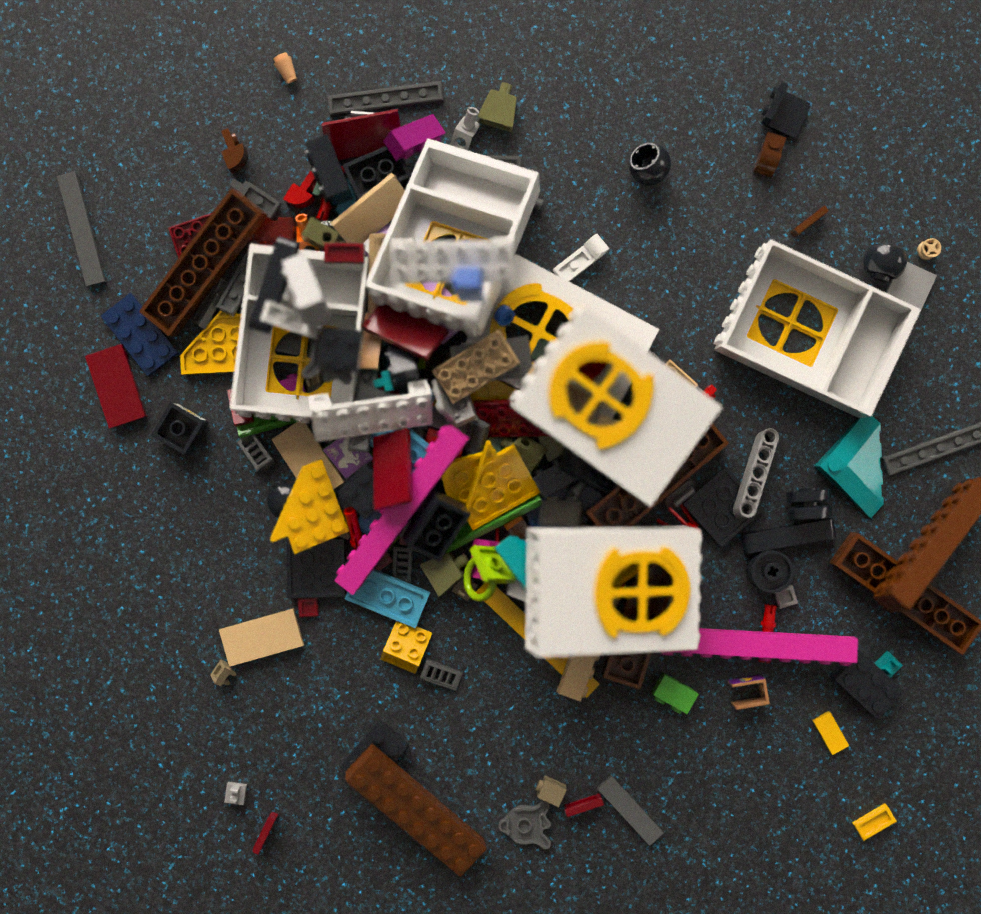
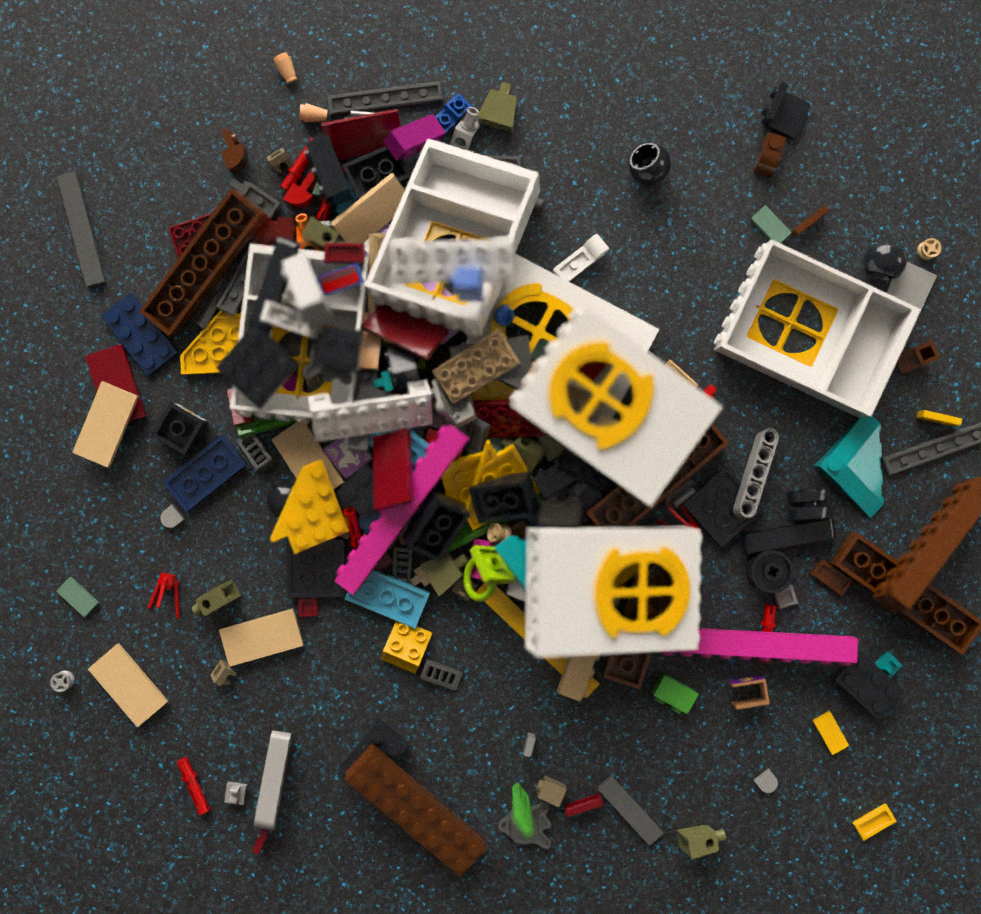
none -> light grey wheel [50,670,75,692]
none -> sand green tile [56,577,99,617]
none -> tan tile [72,381,139,467]
none -> tan tile [88,643,168,728]
none -> red plant [148,573,180,619]
none -> light grey tile [160,505,185,528]
none -> dark blue plate [162,434,248,512]
none -> red pin [176,757,210,815]
none -> olive torso [192,579,241,616]
none -> black plate [216,323,300,409]
none -> light grey beam [254,730,292,830]
none -> dark tan tile [267,147,291,173]
none -> red pin [280,138,313,191]
none -> light nougat cone [299,103,327,123]
none -> slope [317,263,364,296]
none -> dark tan tile [410,566,430,587]
none -> blue slope [435,93,472,136]
none -> black slope [469,471,539,524]
none -> tan wheel [487,523,511,543]
none -> bright green tile [512,783,533,836]
none -> light grey tile [523,733,536,757]
none -> olive torso [676,825,726,859]
none -> sand green tile [750,205,792,243]
none -> light grey tile [754,768,778,793]
none -> reddish brown tile [809,558,853,596]
none -> reddish brown brick [896,340,941,374]
none -> yellow tile [916,410,962,427]

